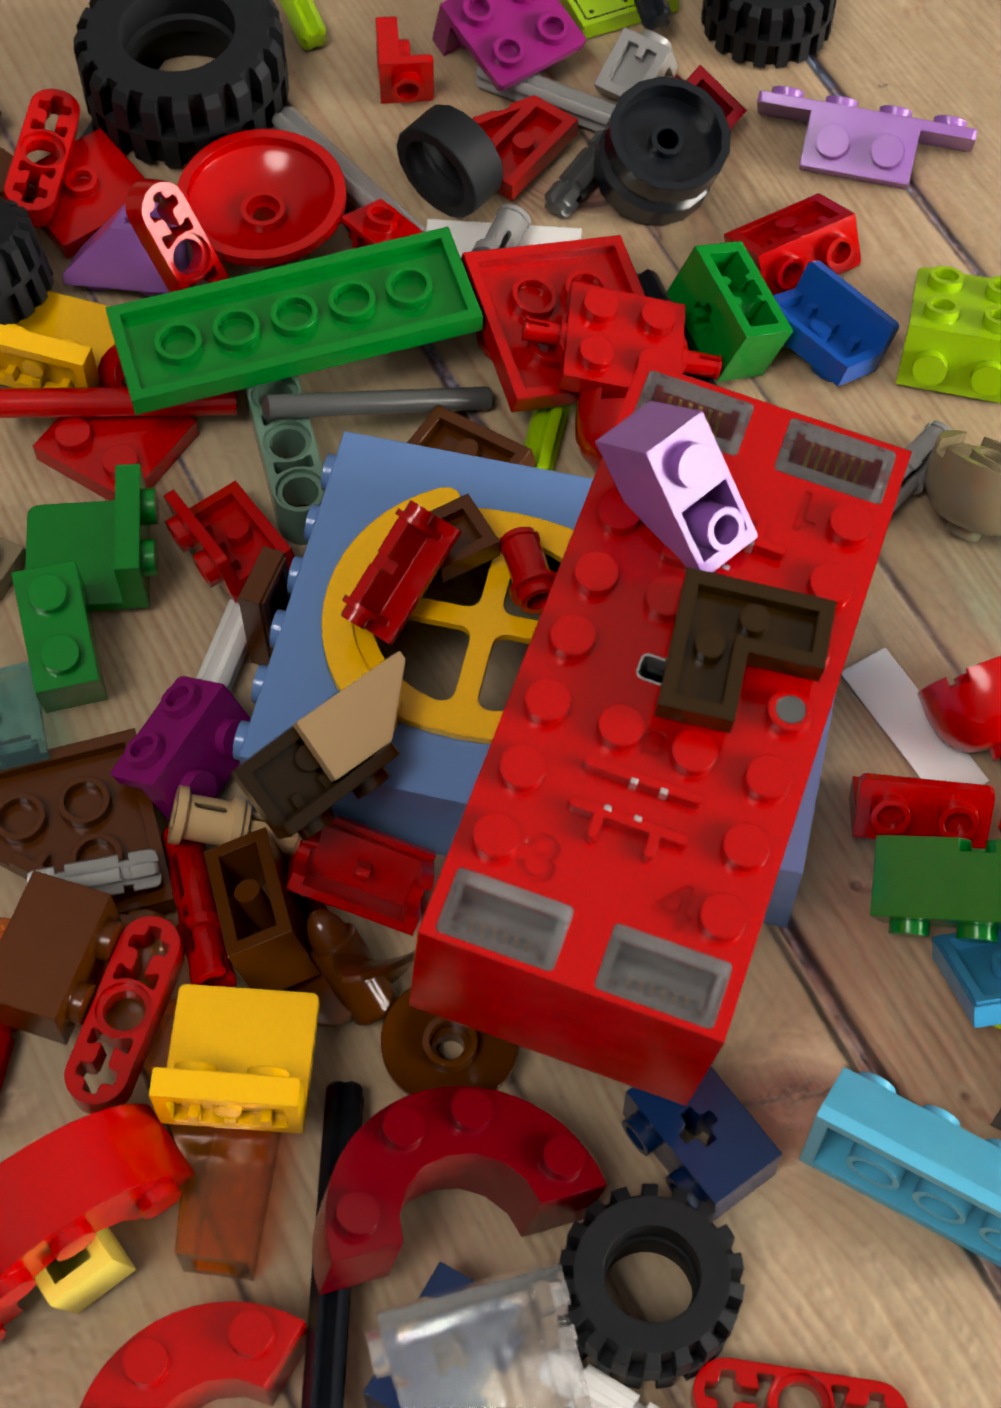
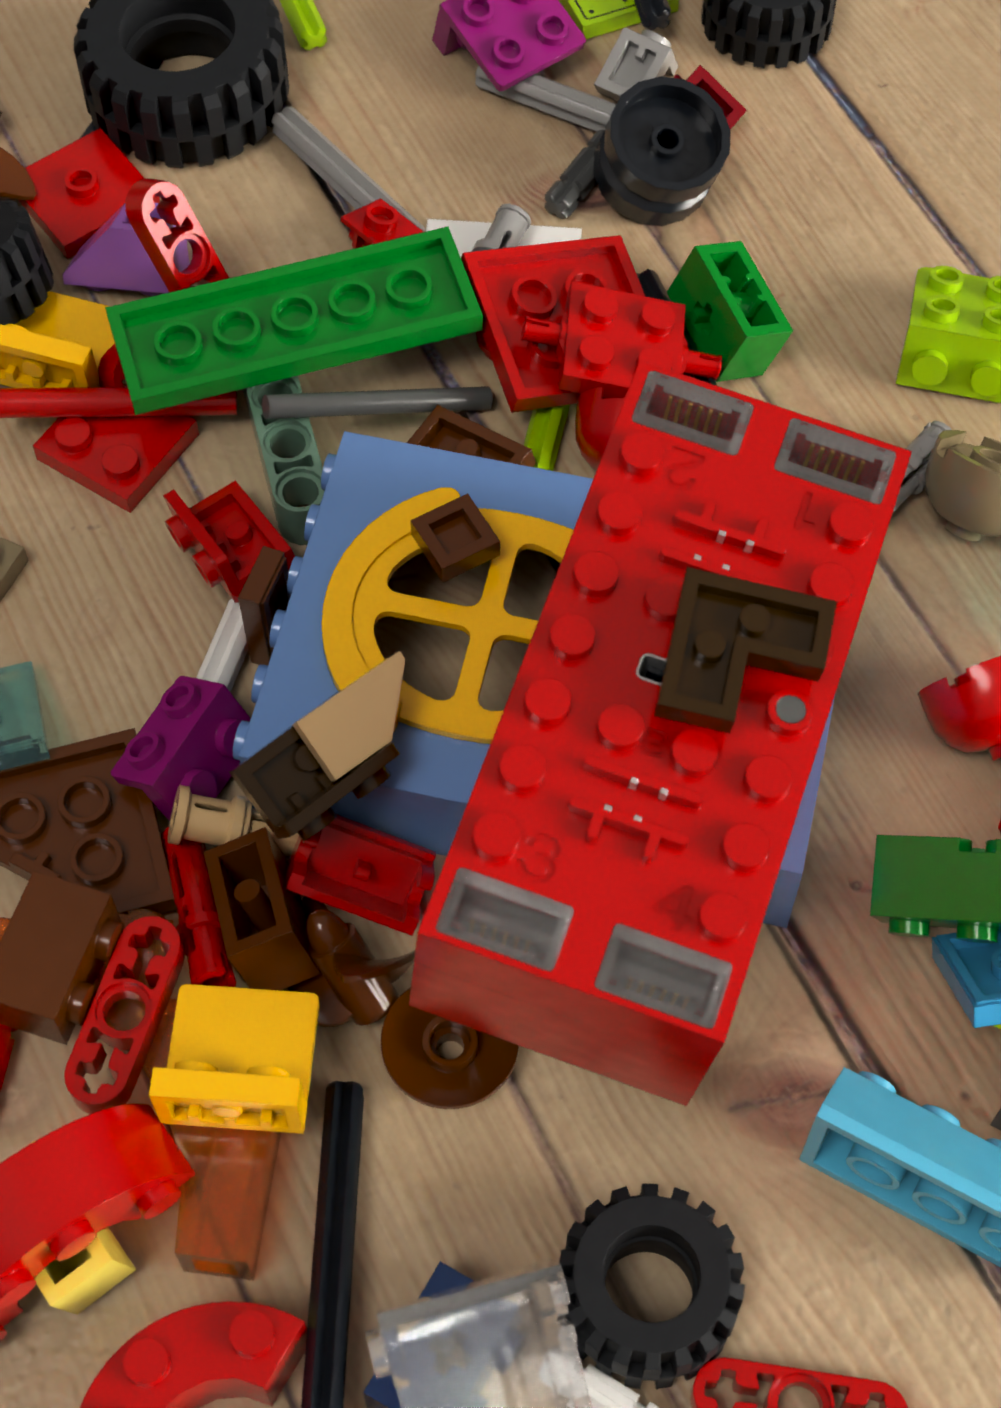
red beam [3,89,80,228] -> none
green brick [11,560,108,713] -> none
green bracket [25,464,159,611] -> none
light grey axle [27,848,162,896] -> none
red dish [177,129,347,266] -> none
dark red brick [312,1086,607,1296] -> none
red hinge [341,500,462,646] -> none
red bracket [375,16,434,104] -> none
black tyre [396,105,504,218] -> none
red wing [446,95,578,201] -> none
red pin [500,526,557,614] -> none
medium lavender slope [595,400,758,573] -> none
dark blue brick [622,1066,782,1221] -> none
red bracket [724,193,861,295] -> none
medium lavender bracket [757,86,977,189] -> none
blue bracket [773,260,899,386] -> none
white sticker [841,647,990,785] -> none
red bracket [849,773,996,849] -> none

